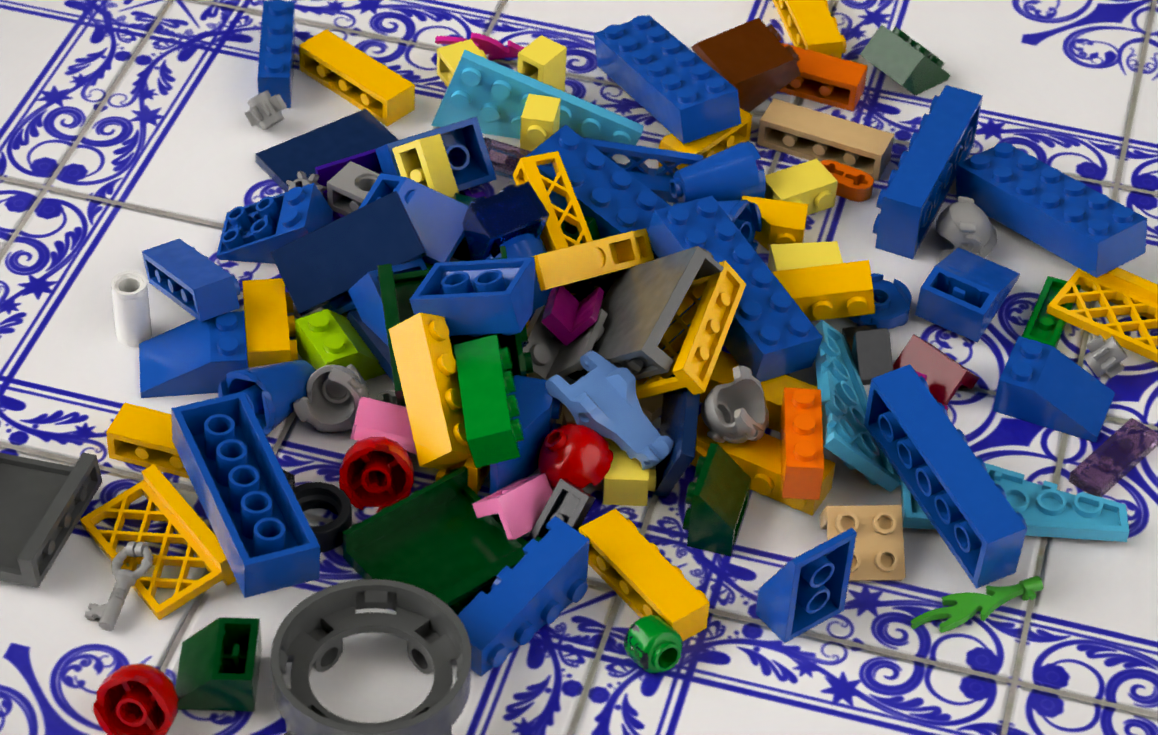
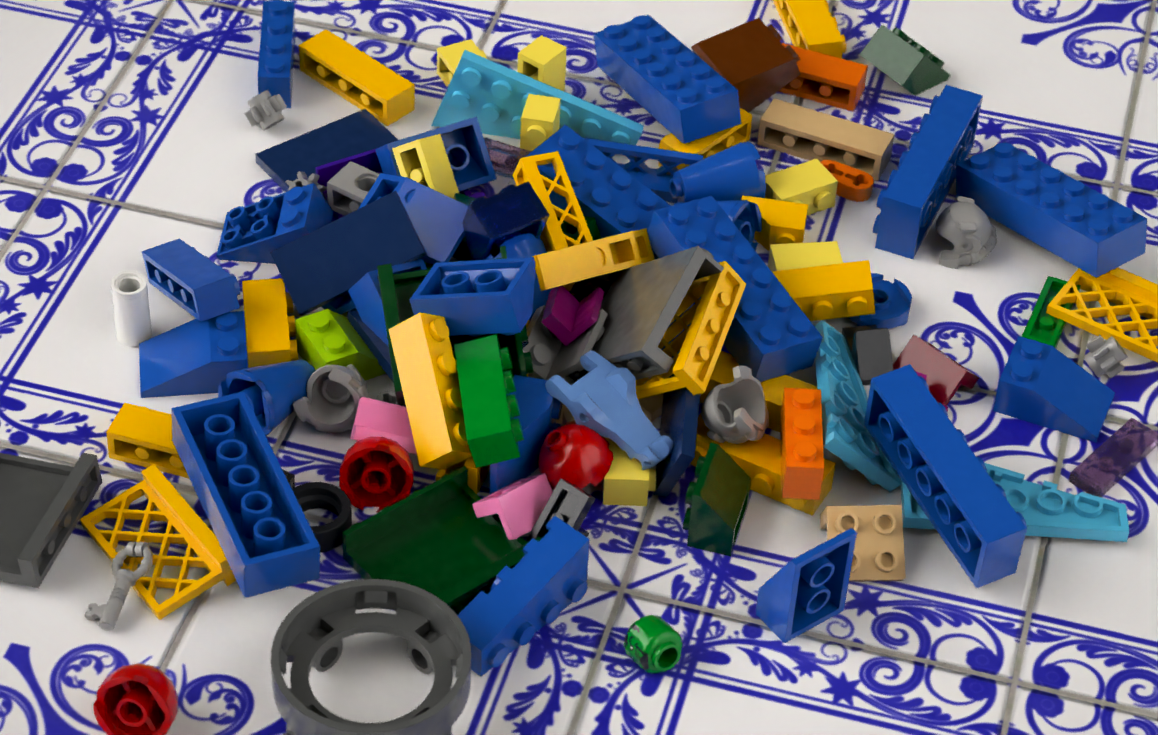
dark green slope [175,617,262,712] -> none
dark pink piece [435,33,525,61] -> none
yellow brick [579,508,710,642] -> none
bright green piece [911,575,1043,633] -> none
blue slope [915,247,1020,343] -> none

